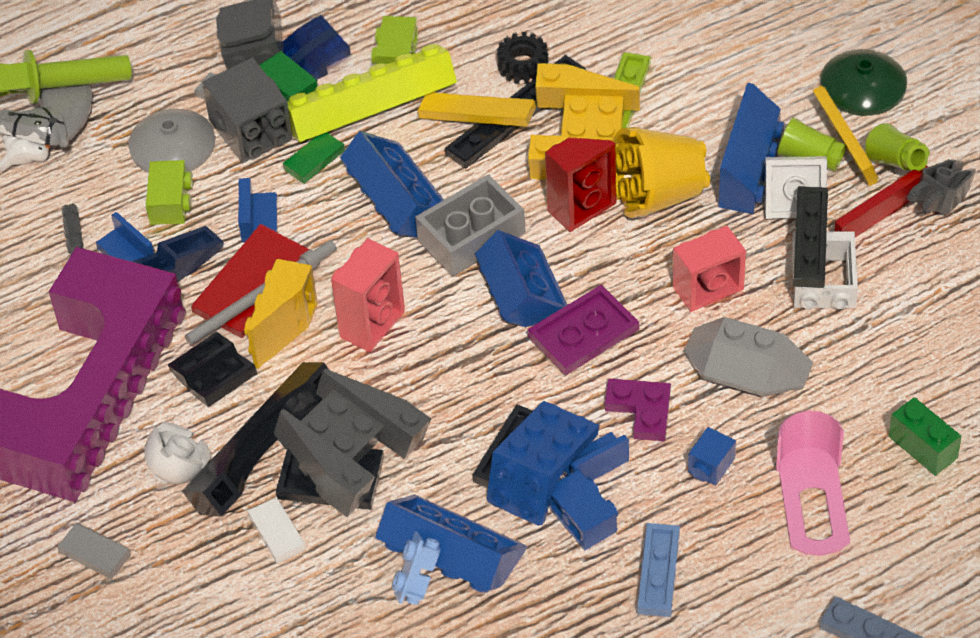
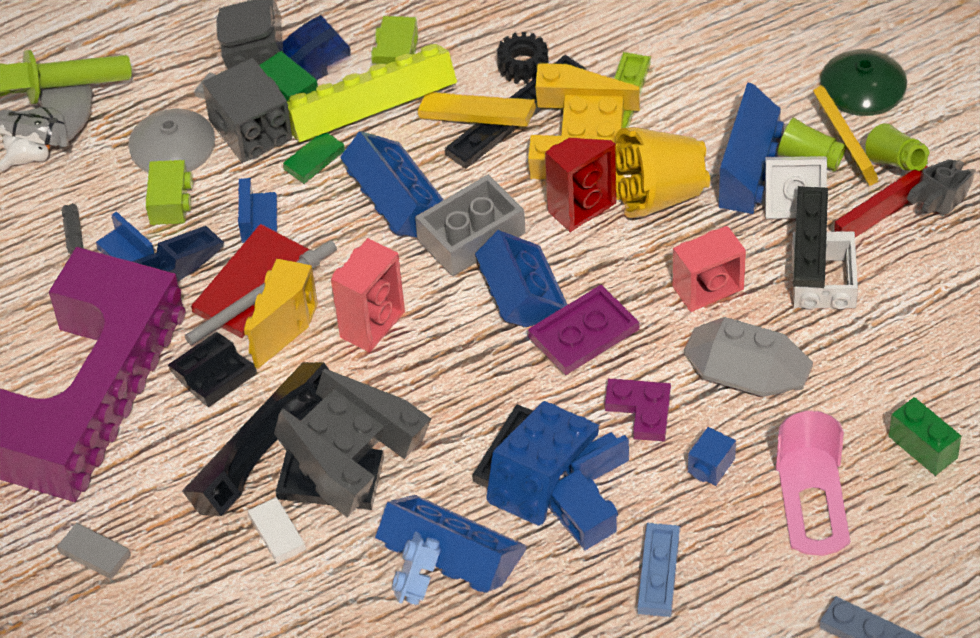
white cylinder [144,422,211,484] -> none

